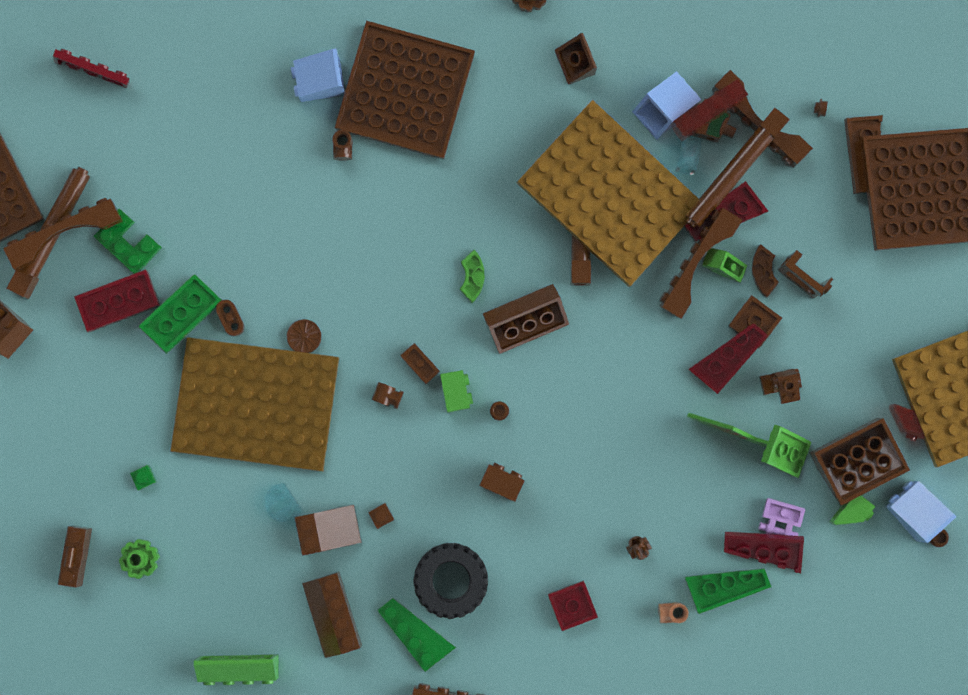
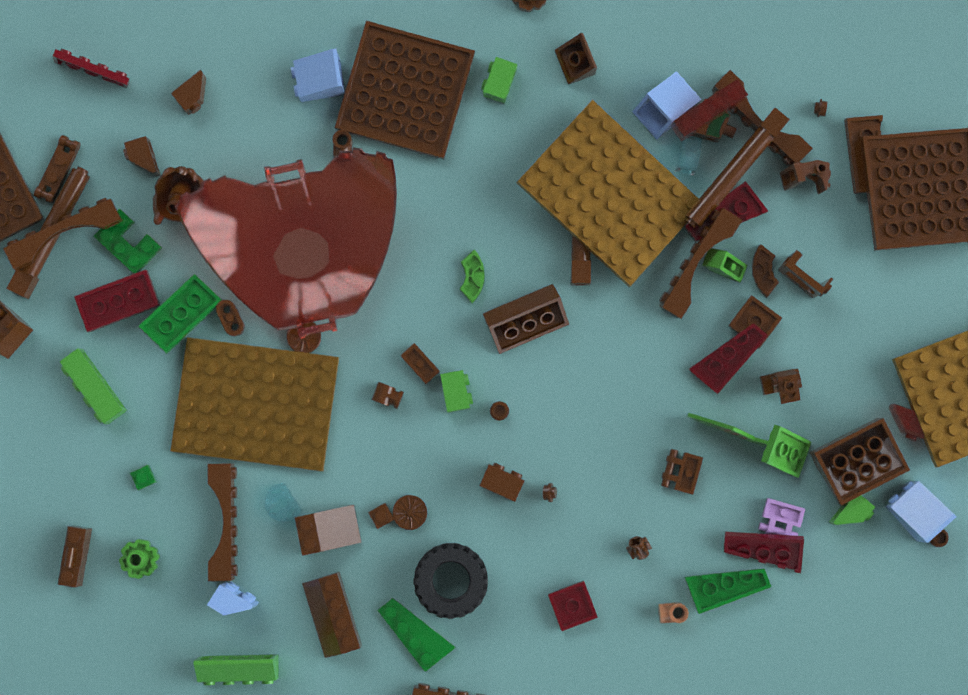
none -> reddish brown plate [34,135,81,204]
none -> bright green brick [59,348,127,424]
none -> reddish brown slope [123,136,161,176]
none -> reddish brown piece [152,166,213,230]
none -> reddish brown slope [171,70,206,115]
none -> clear red windscreen [175,147,397,338]
none -> light blue slope [207,581,259,616]
none -> reddish brown arch [208,463,238,581]
none -> reddish brown wheel [393,495,427,530]
none -> bright green brick [481,57,517,104]
none -> reddish brown plate [543,483,557,502]
none -> reddish brown plate [661,449,703,495]
none -> reddish brown tile [779,160,831,194]

